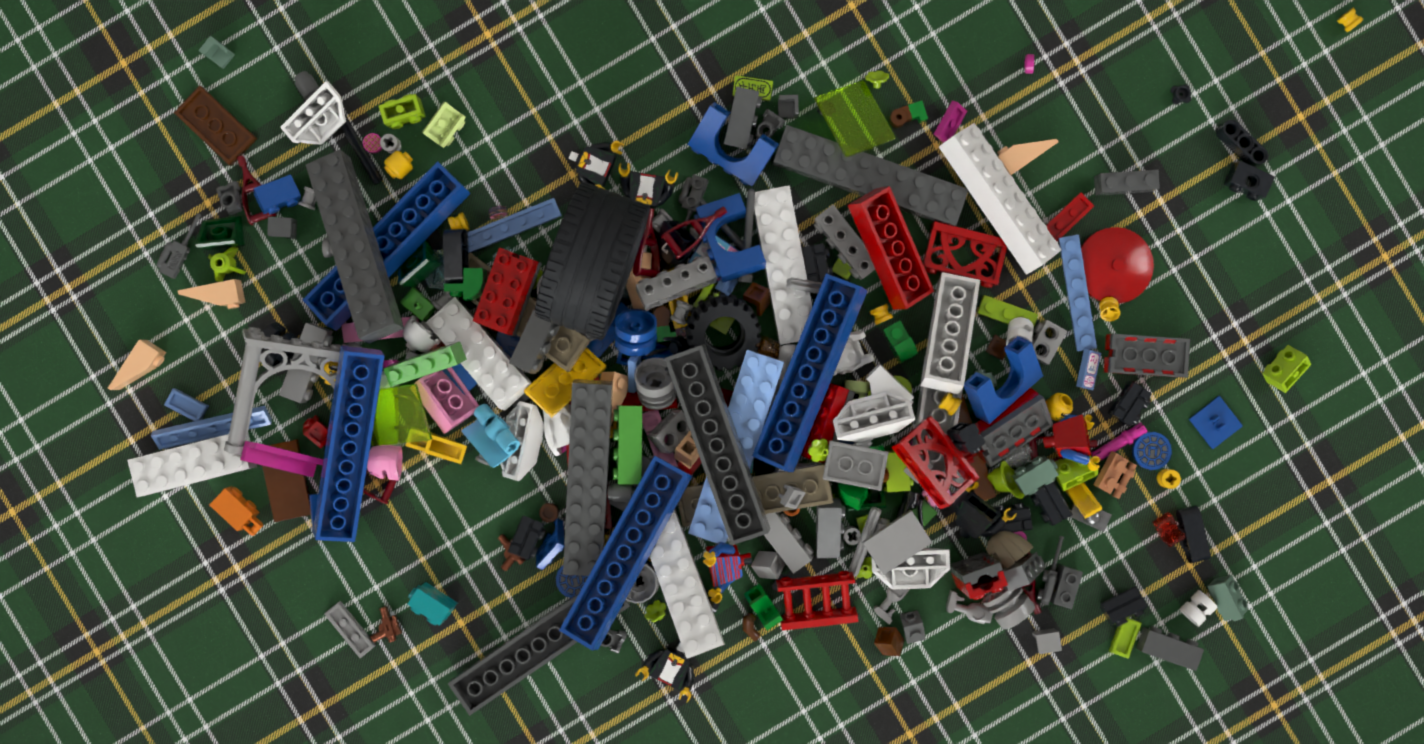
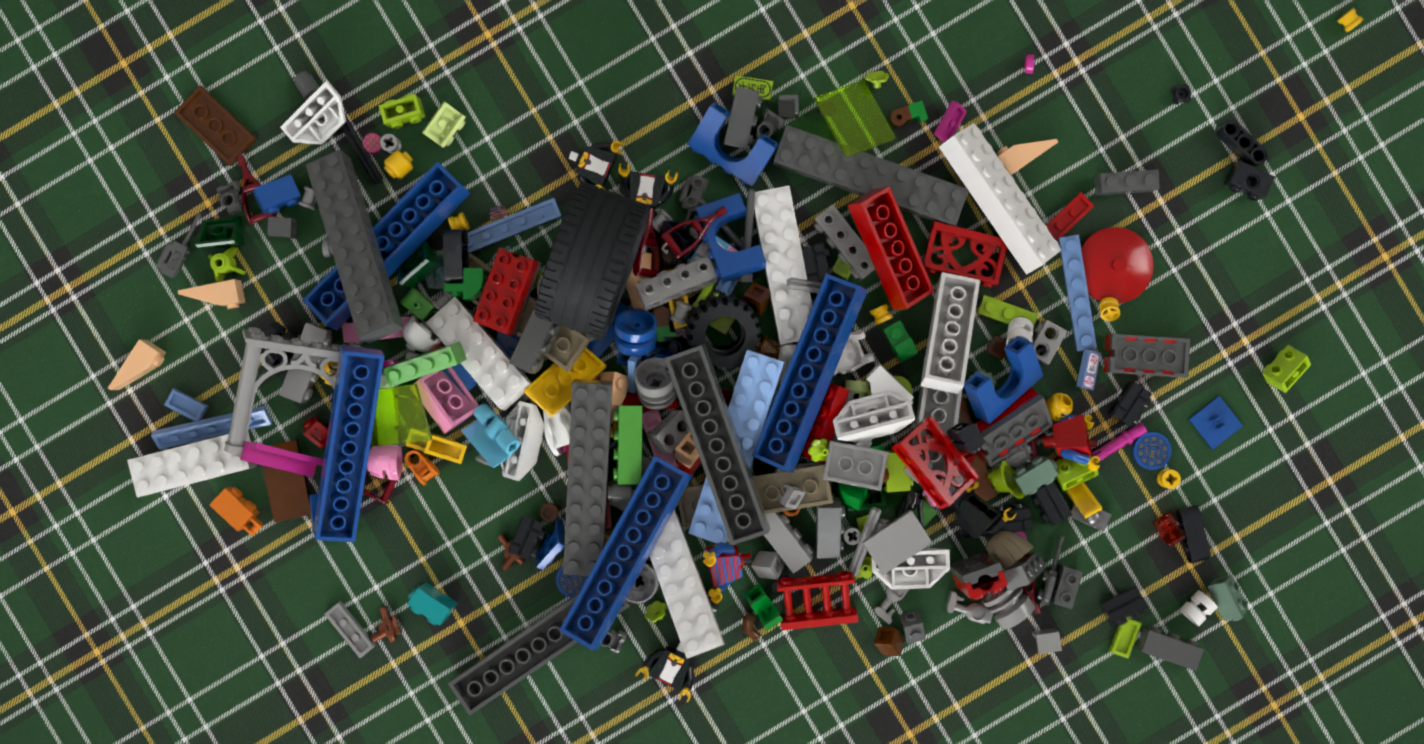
sand green panel [198,36,235,69] -> none
yellow wheel [938,392,962,416] -> none
nougat plate [1093,451,1137,499] -> none
none -> orange piece [405,449,440,486]

